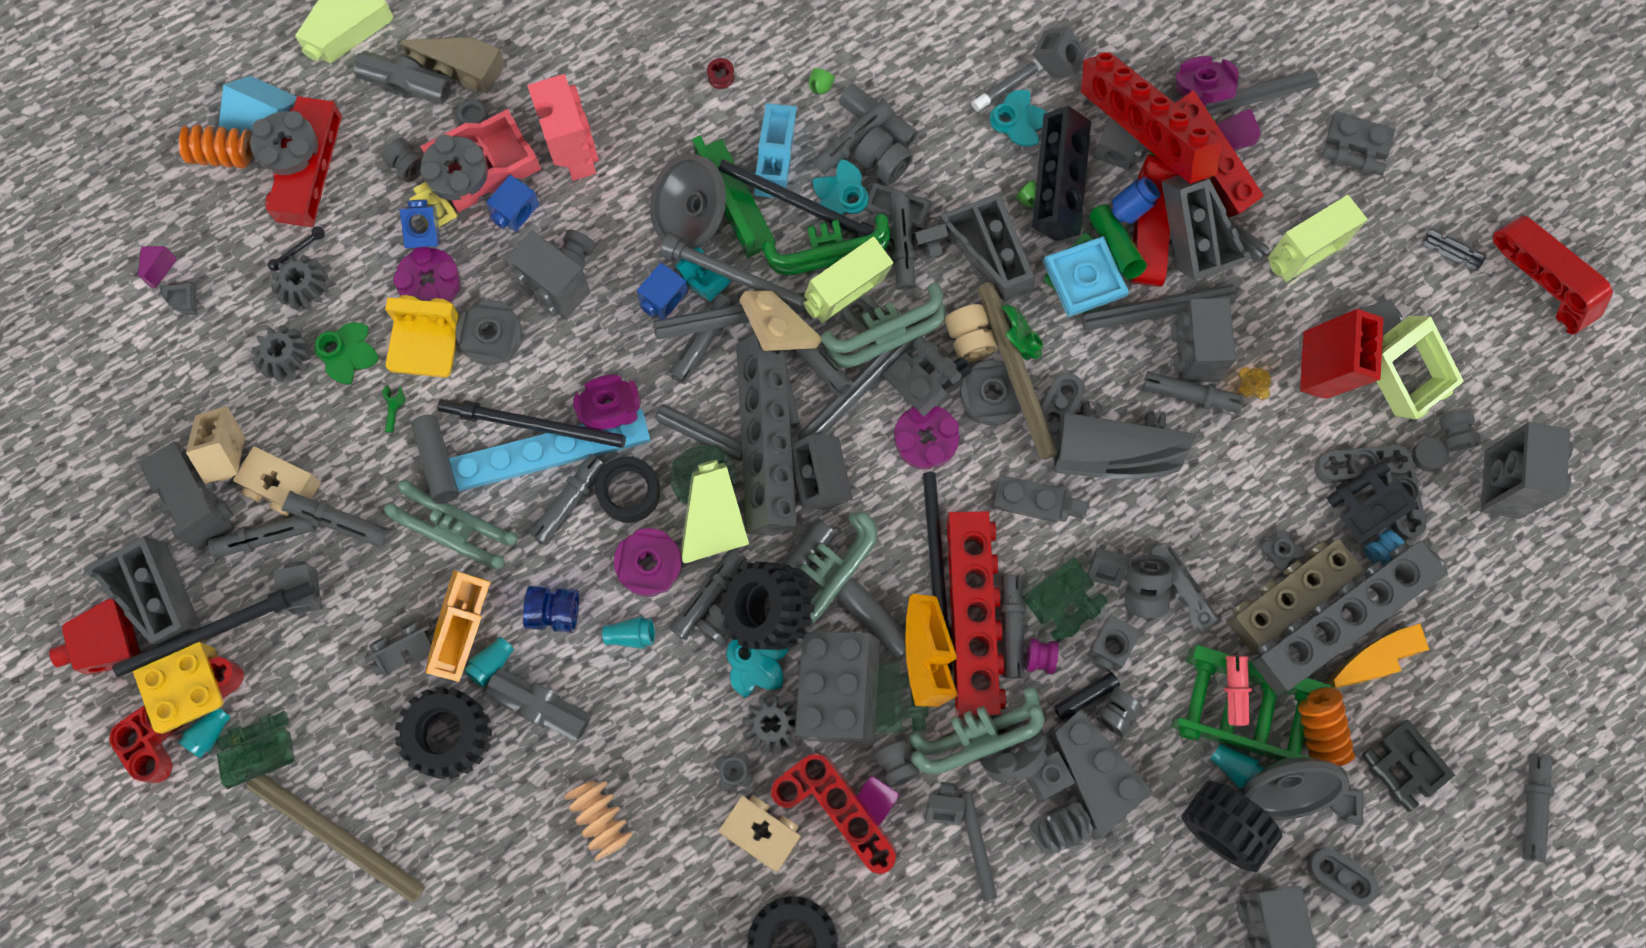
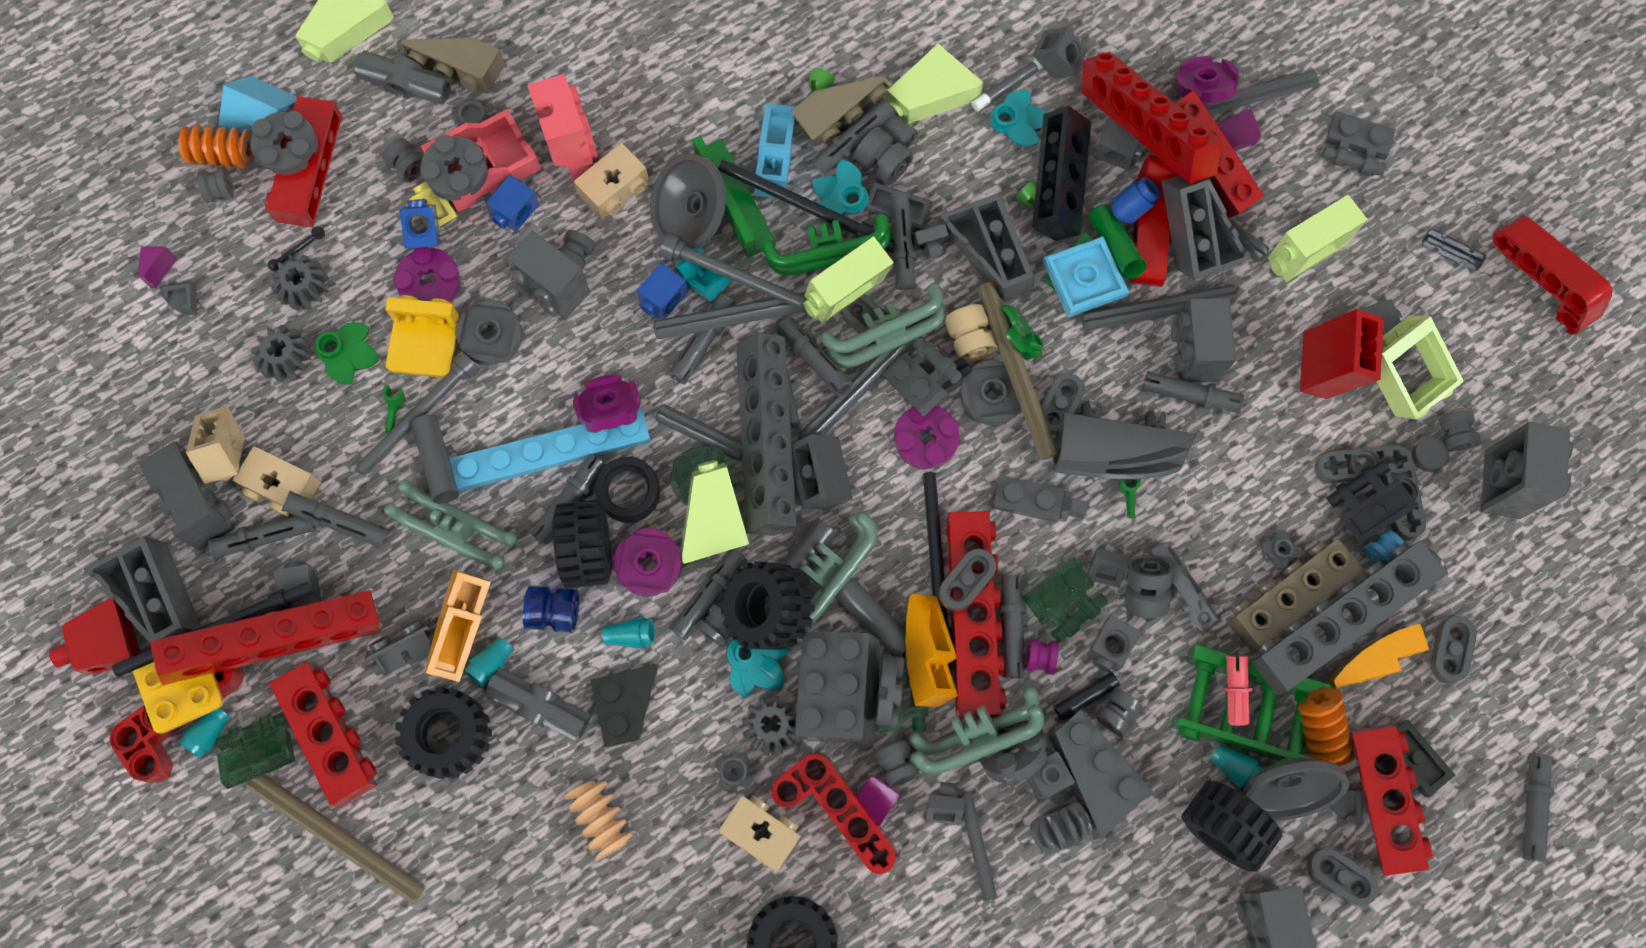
black bar [437,399,626,448] -> none
dark red bush [707,58,735,89] -> none
tan wing [740,291,822,351] -> none
clear yellow plate [1238,367,1271,400] -> none
none -> red brick [150,590,379,686]
none -> dark grey wheel [197,167,234,203]
none -> red brick [269,662,378,807]
none -> dark grey piece [356,351,480,475]
none -> black tyre [552,499,612,589]
none -> tan brick [573,143,649,220]
none -> pearl dark grey wing [591,664,657,748]
none -> dark tan slope [791,76,893,145]
none -> dark grey plate [875,656,904,728]
none -> yellowish green slope [886,44,983,124]
none -> dark grey plate [939,549,996,611]
none -> green hand [1118,479,1141,519]
none -> red brick [1350,723,1433,876]
none -> dark grey plate [1430,616,1477,684]

